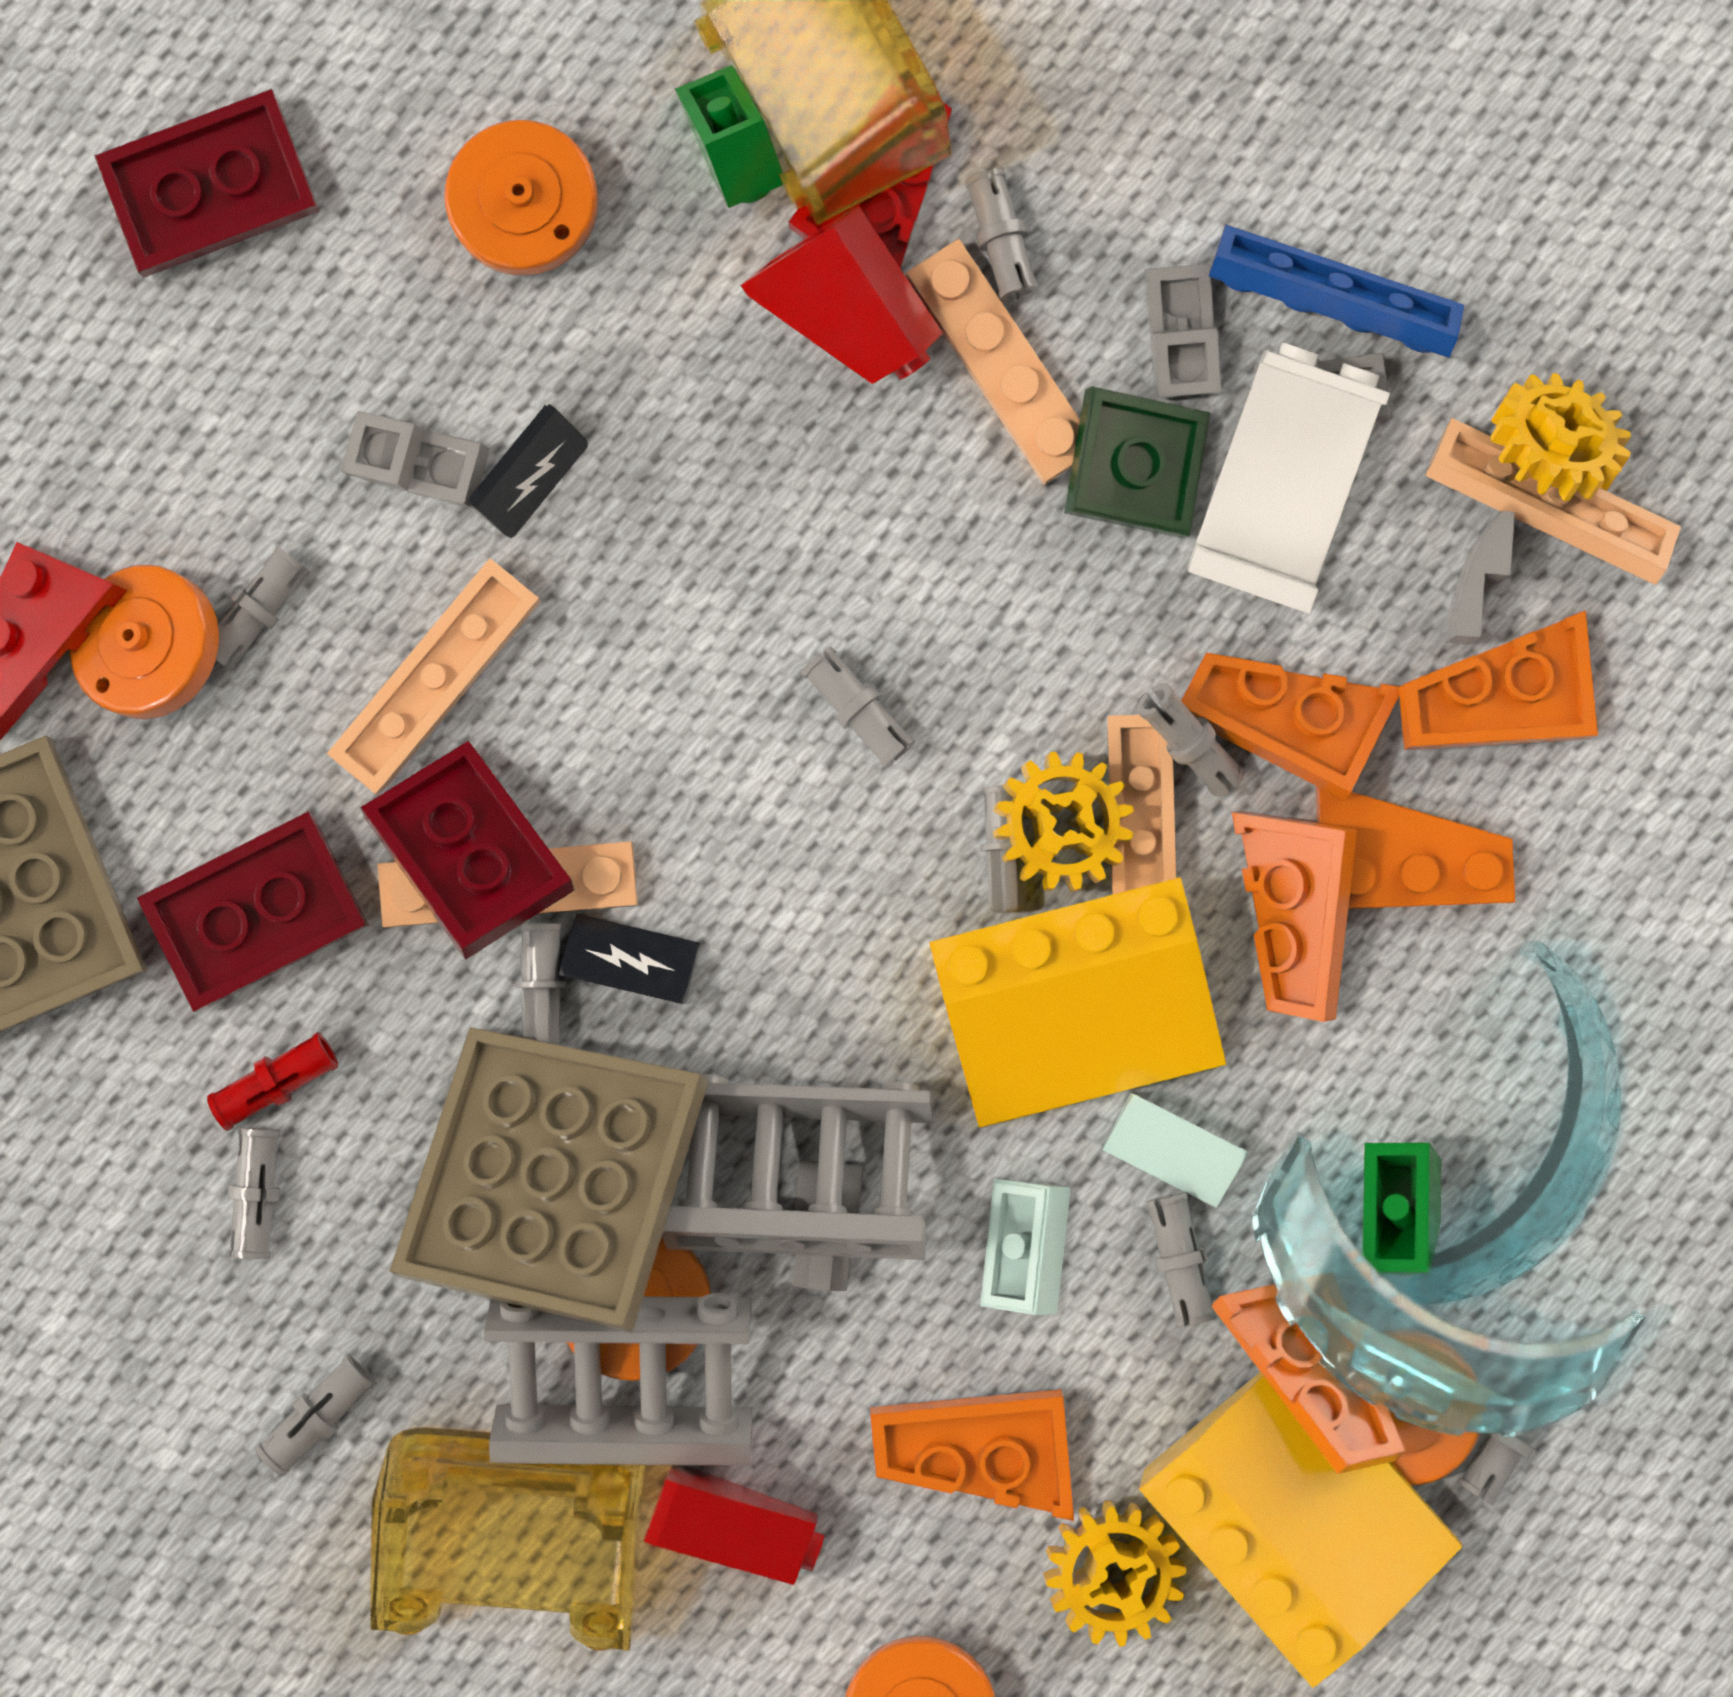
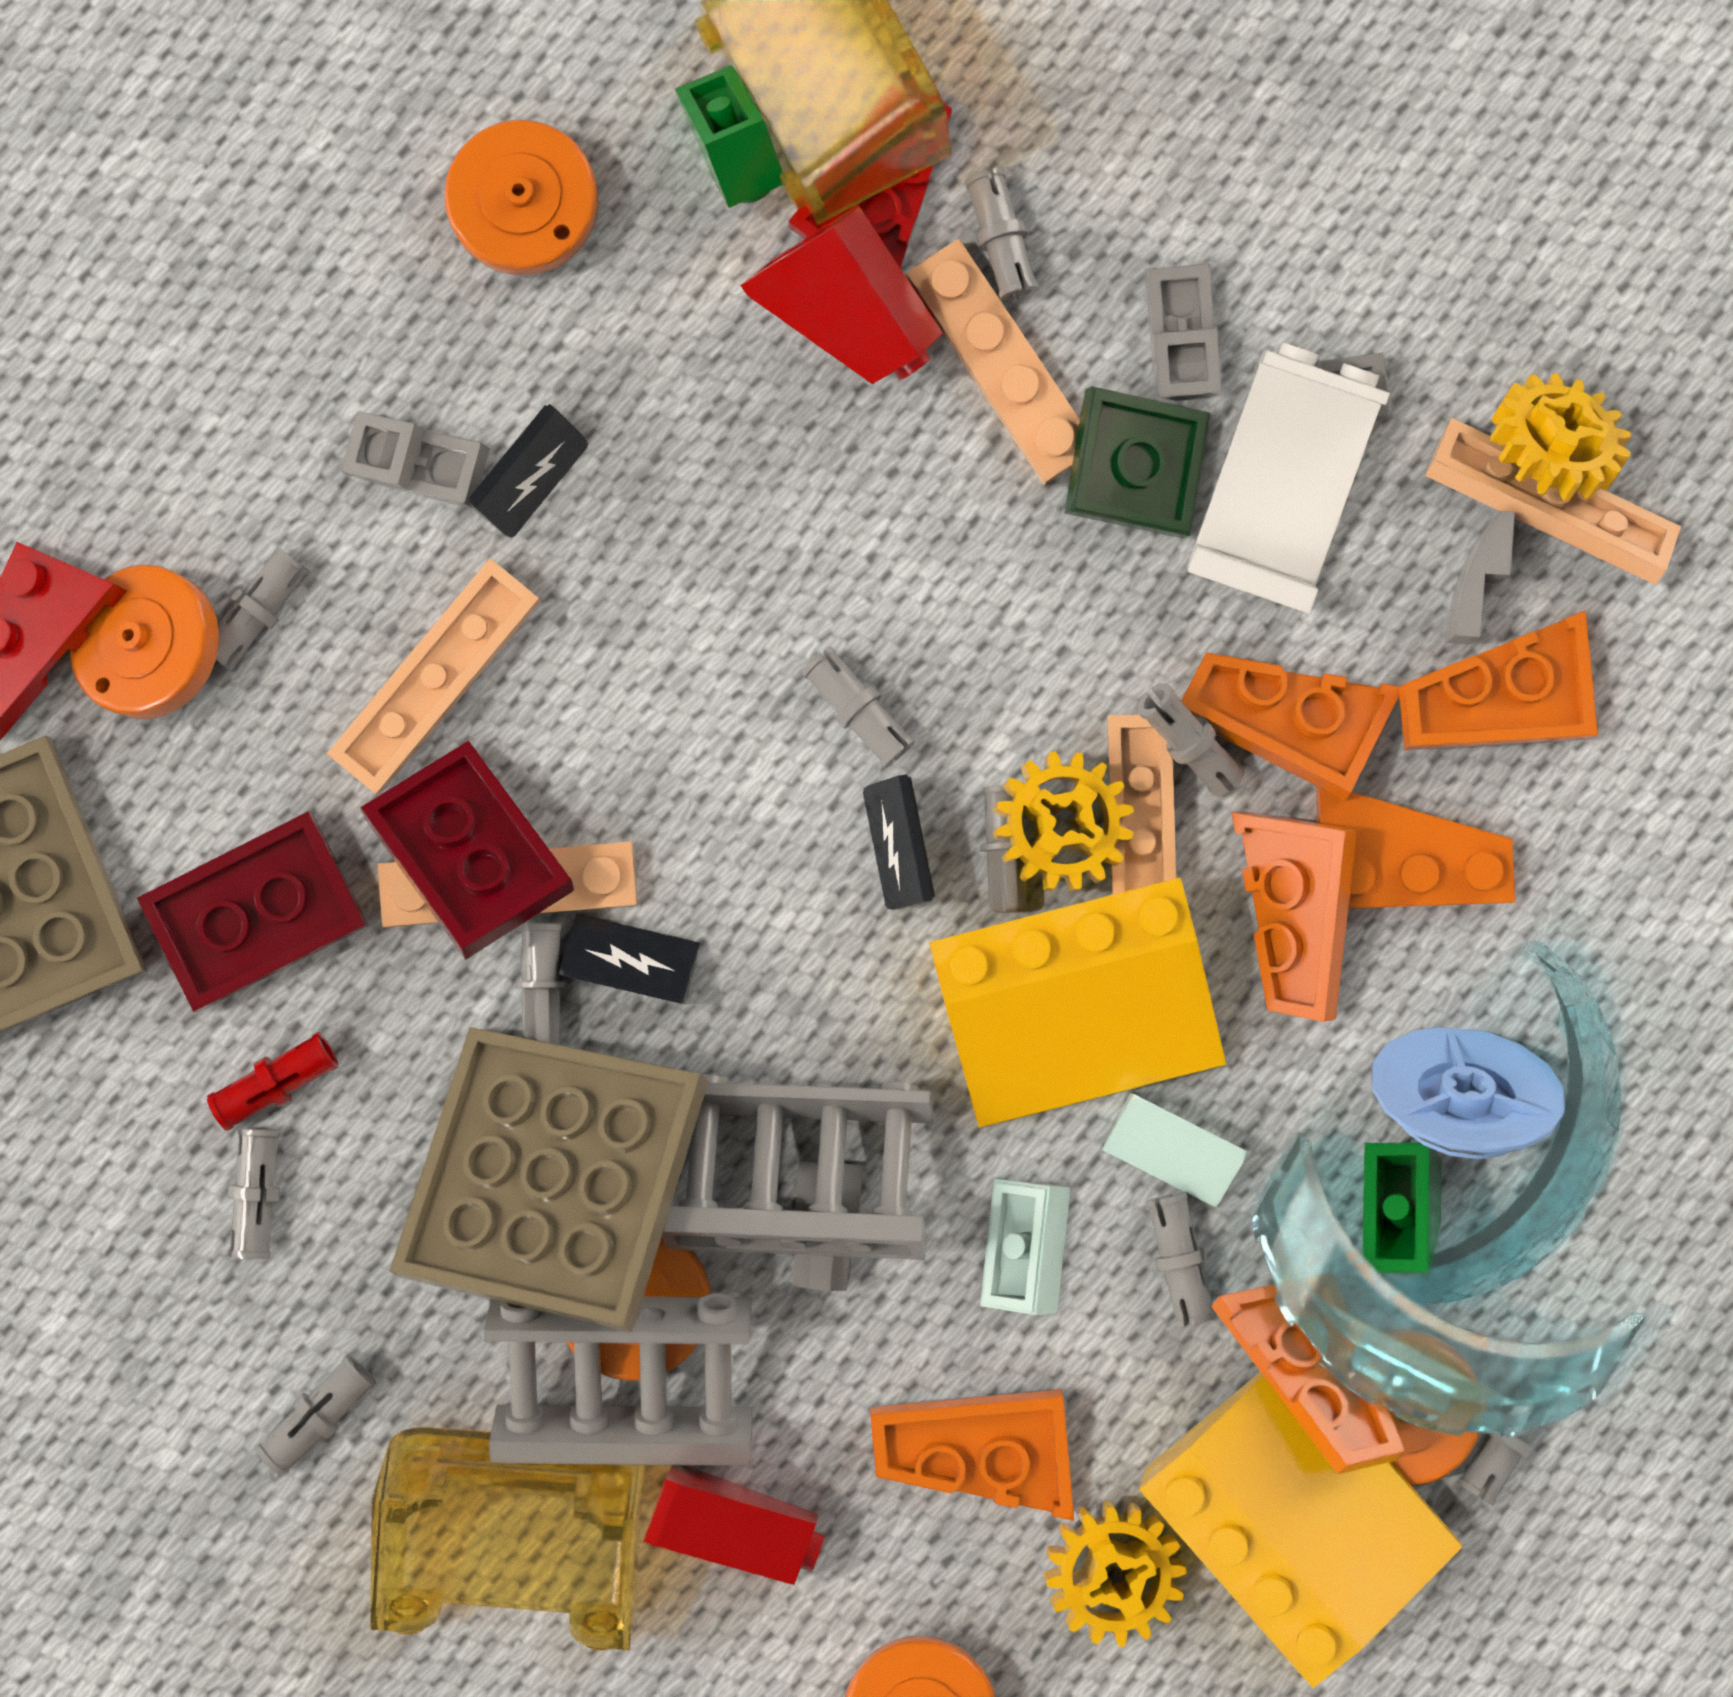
dark red plate [94,89,320,278] -> none
blue plate [1208,224,1464,358] -> none
none -> black slope [863,774,935,910]
none -> light blue piece [1371,1027,1565,1159]

